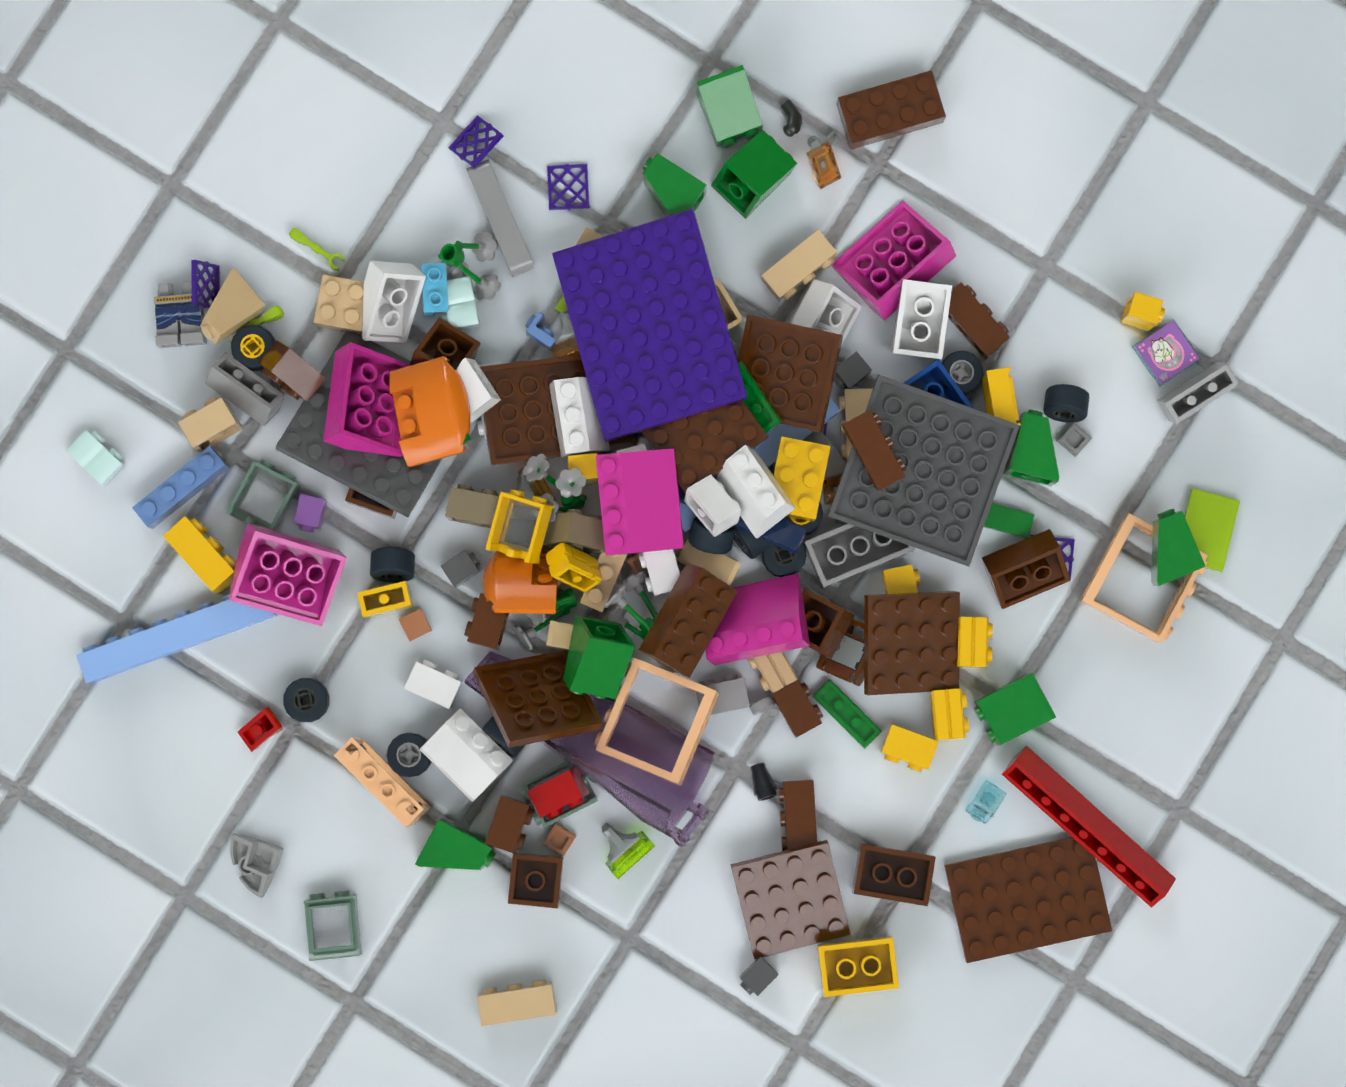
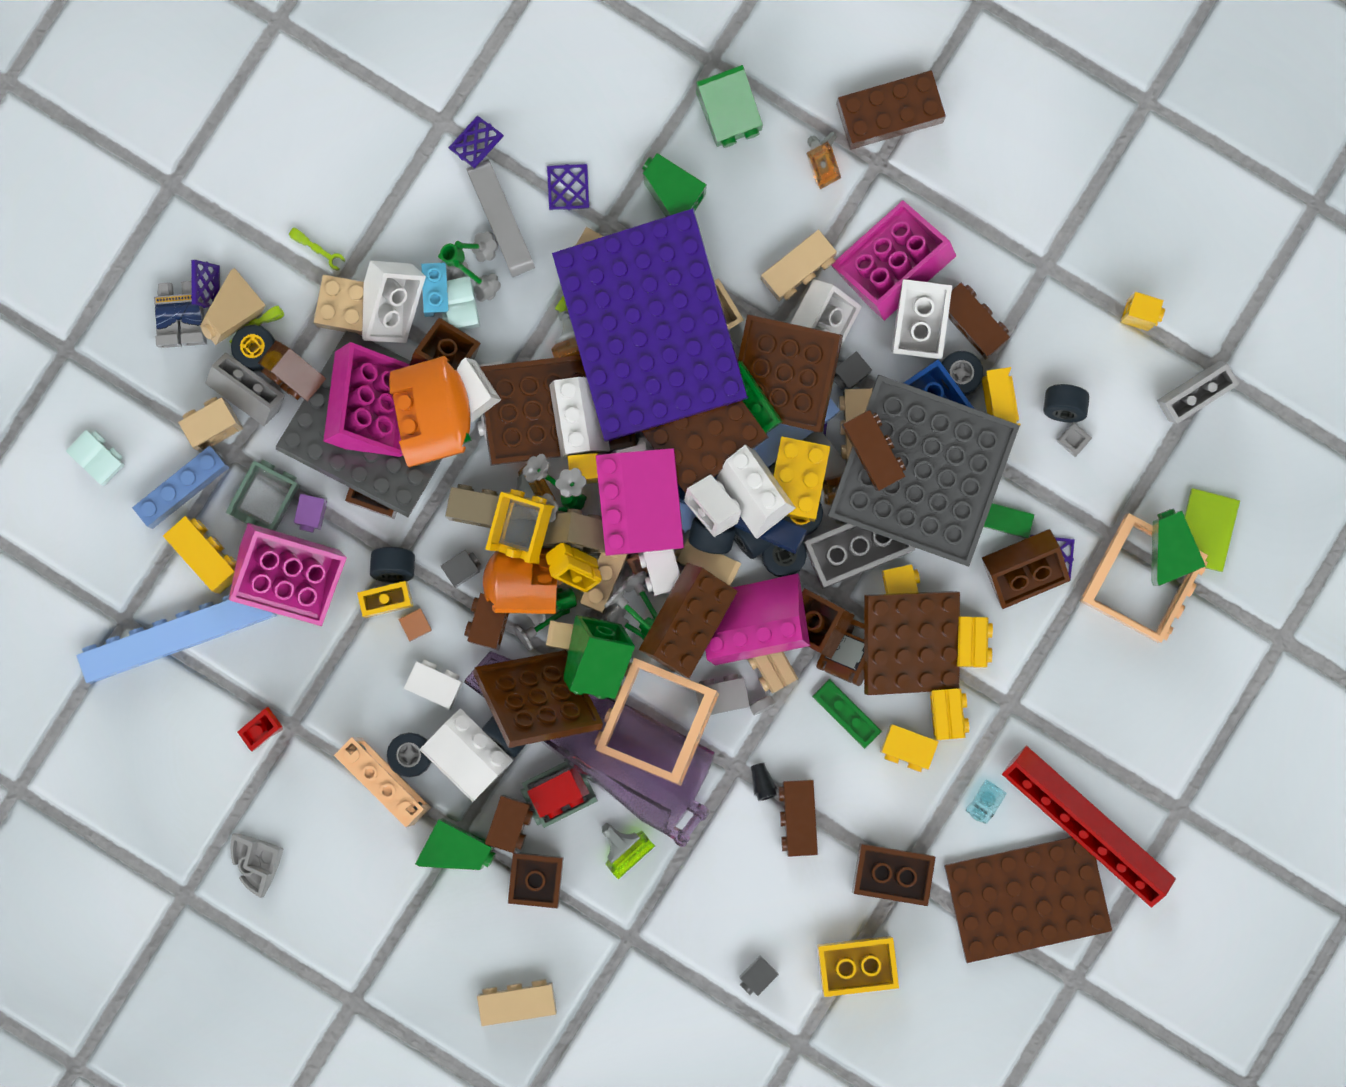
black wheel [283,678,330,722] -> none
window [304,891,362,961] -> none
medium blue bracket [525,312,556,351] -> none
nougat tile [542,823,576,857] -> none
green slope [711,130,798,219] -> none
plate [730,840,851,960] -> none
reddish brown brick [771,680,824,738] -> none
pearl dark grey arm [780,99,802,137] -> none
green slope [973,673,1056,745] -> none
green slope [1004,410,1059,486] -> none
tile [1132,319,1201,387] -> none

